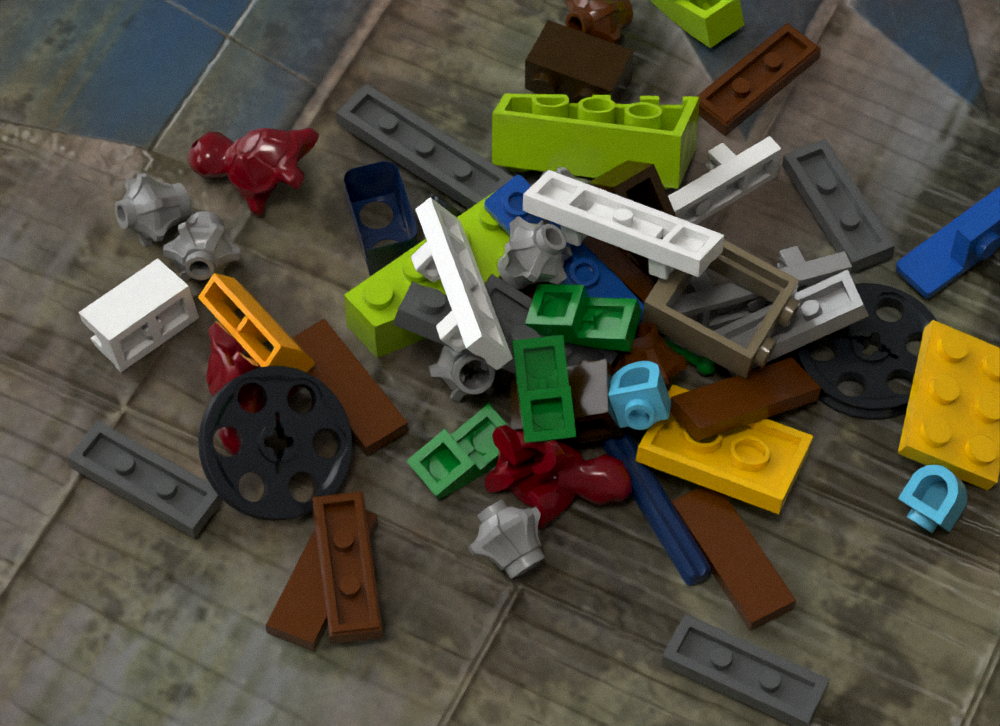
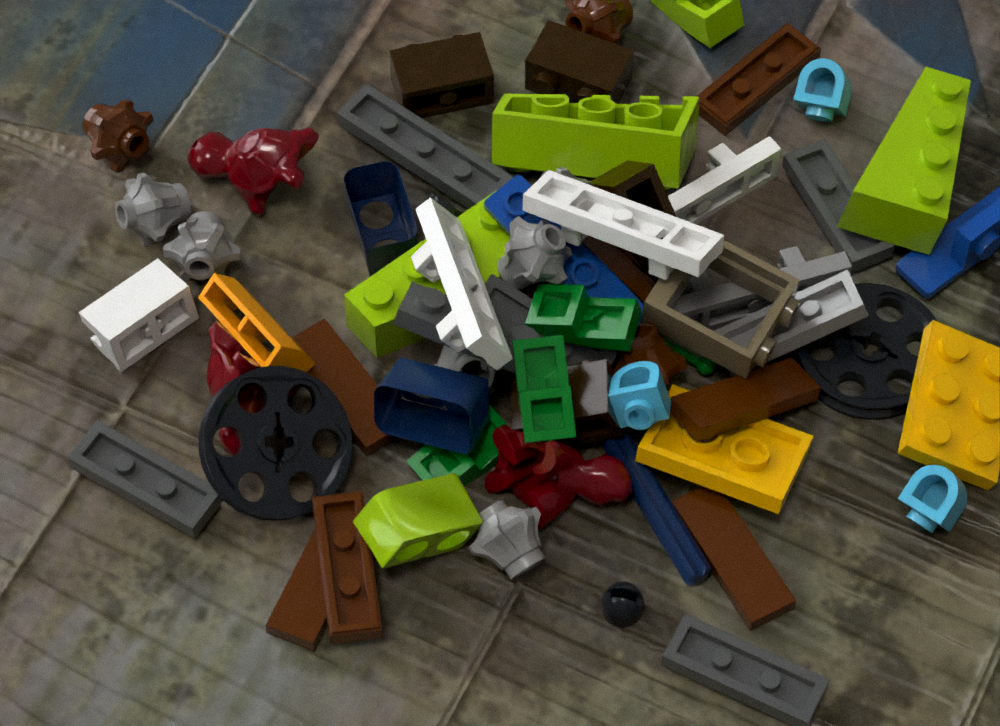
none -> reddish brown rock [82,99,154,172]
none -> lime piece [353,473,483,569]
none -> dark blue piece [374,357,489,454]
none -> dark brown brick [389,32,494,118]
none -> black hinge [602,581,644,628]
none -> medium azure plate [793,58,852,122]
none -> lime wedge [837,67,971,255]

